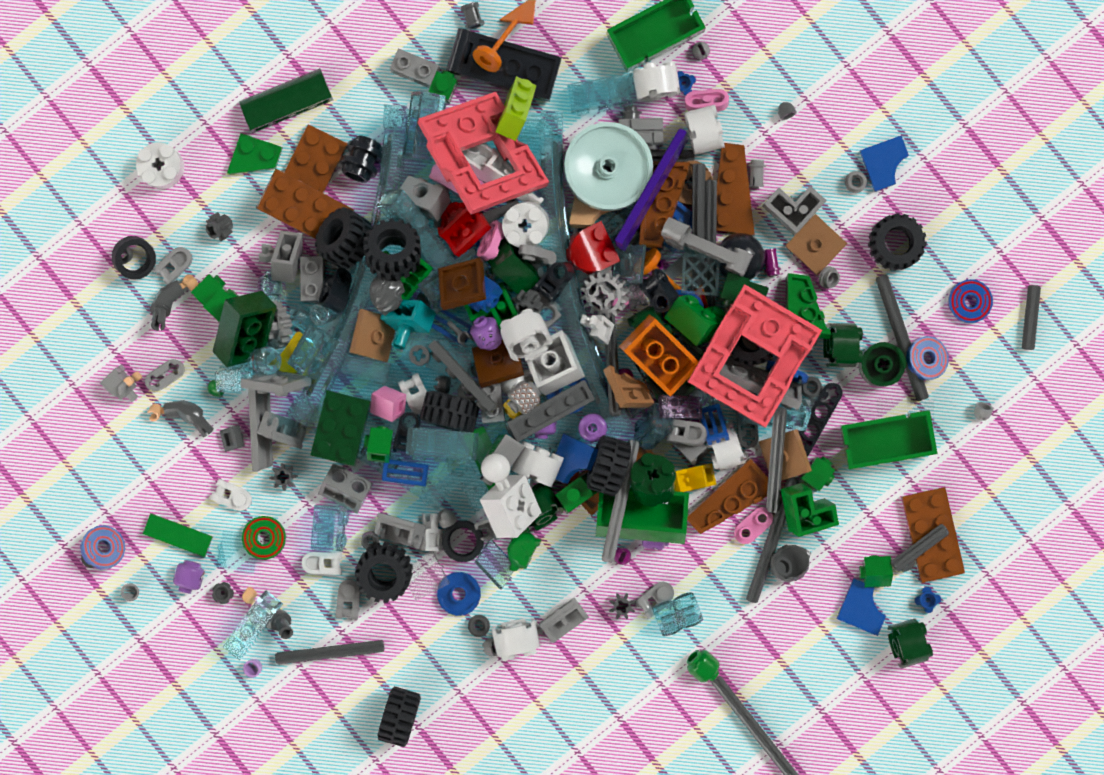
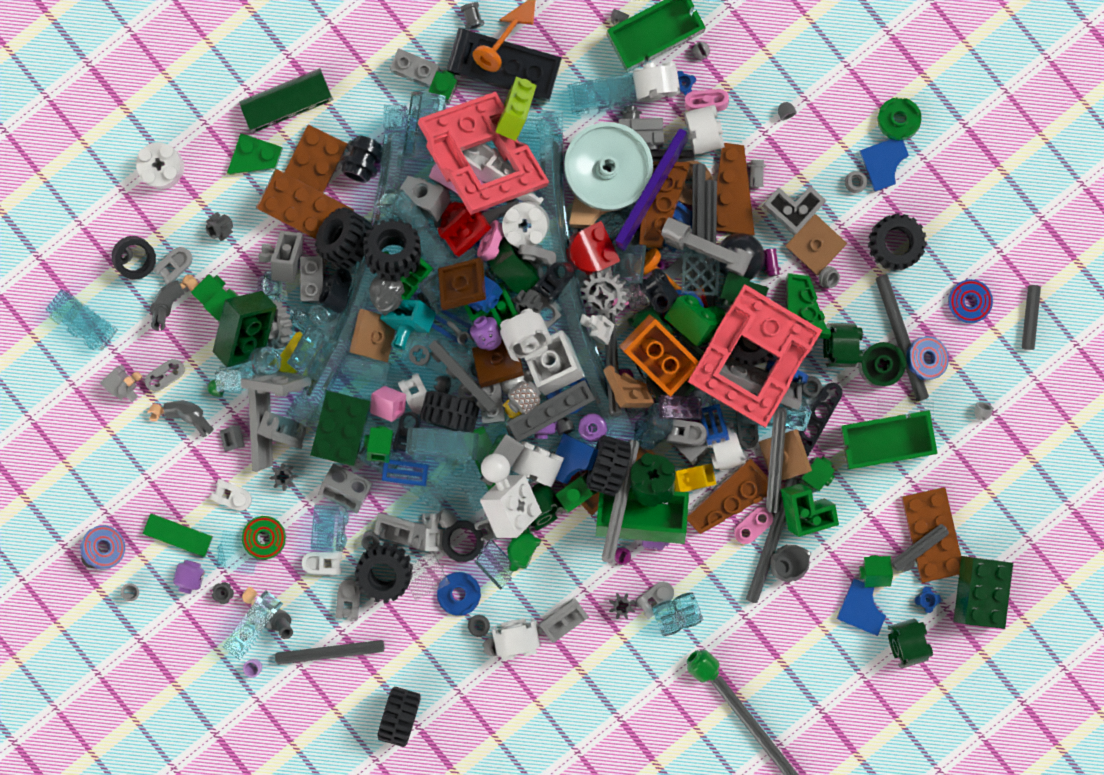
none -> clear light blue brick [46,289,118,351]
none -> dark grey hinge [556,417,575,436]
none -> dark grey hinge [610,9,630,25]
none -> green tile [877,97,922,141]
none -> dark green brick [953,556,1014,629]

